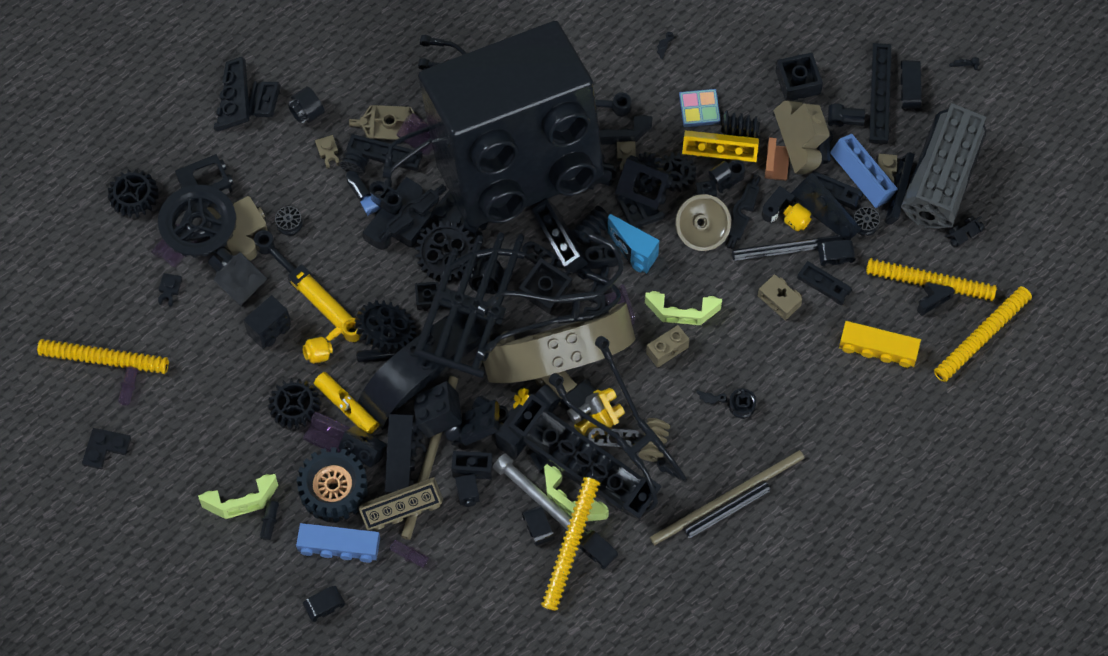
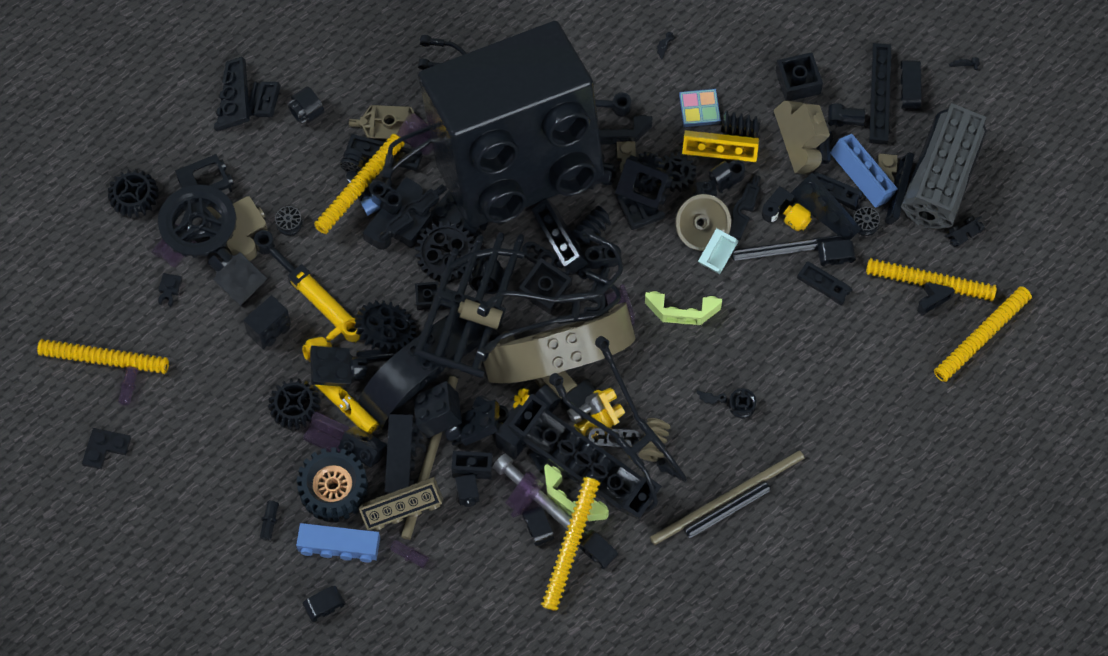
yellowish green slope [198,474,278,519] -> none
dark tan plate [315,135,340,168] -> none
dark azure slope [608,214,660,273] -> none
dark tan brick [646,325,689,368] -> none
dark tan brick [758,274,802,321] -> none
nougat panel [765,138,789,181] -> none
yellow brick [839,321,921,368] -> none
none -> black plate [310,346,368,387]
none -> yellow piece [314,134,404,234]
none -> dark tan brick [458,299,503,329]
none -> clear purple panel [505,472,544,518]
none -> light aqua panel [698,228,738,274]

